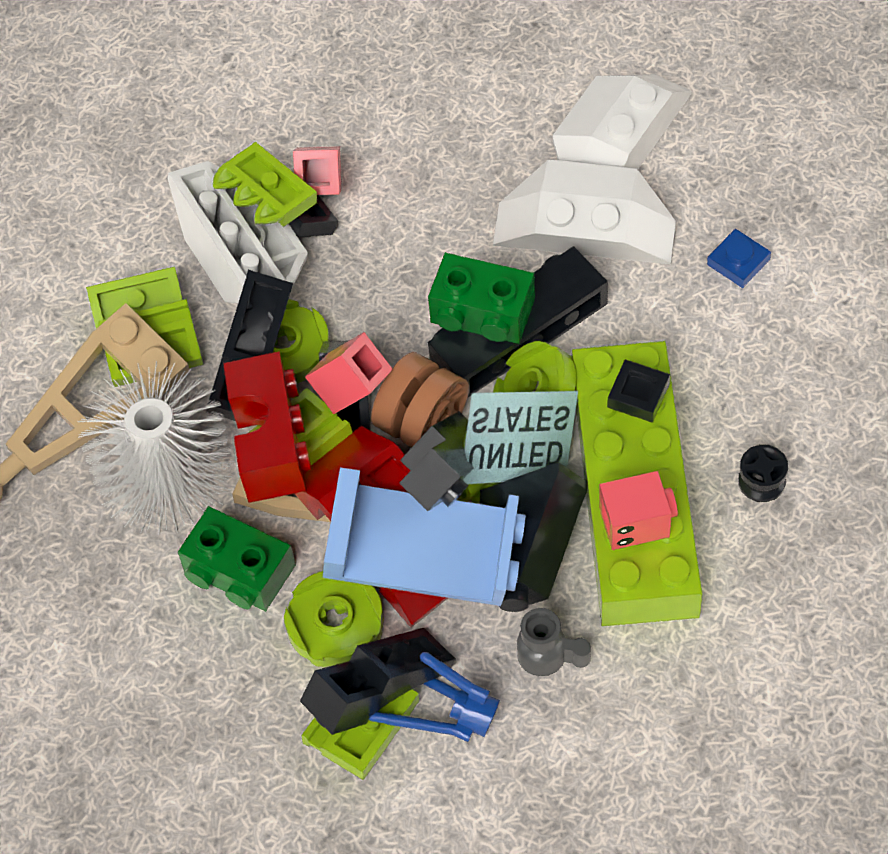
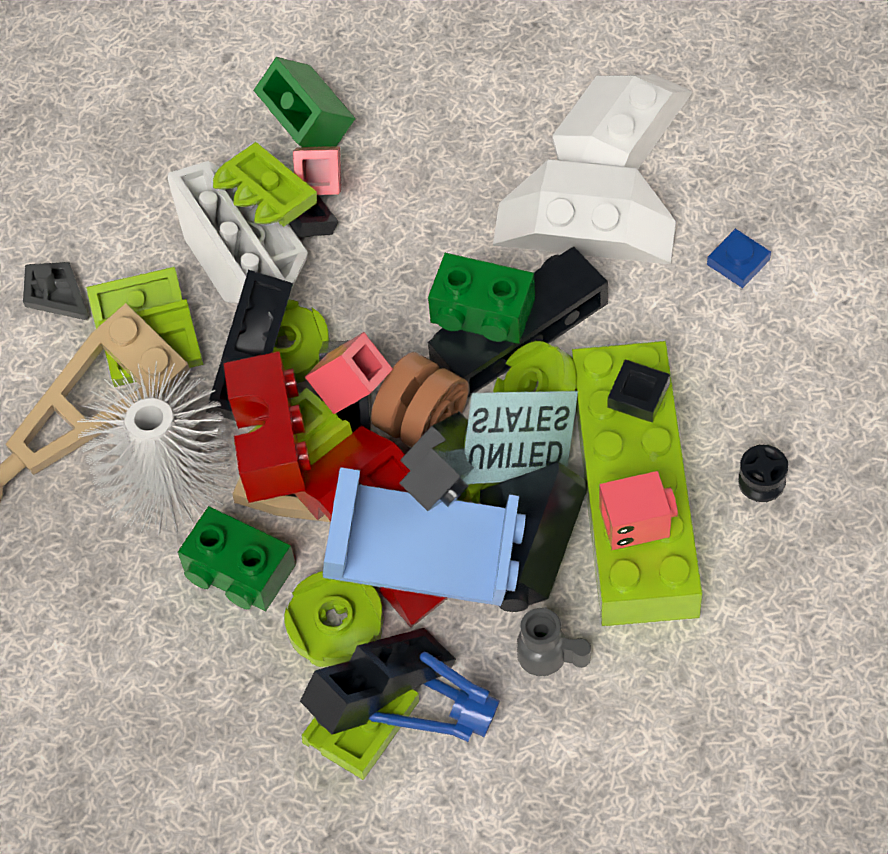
none -> dark grey piece [23,262,89,320]
none -> green brick [253,57,356,147]

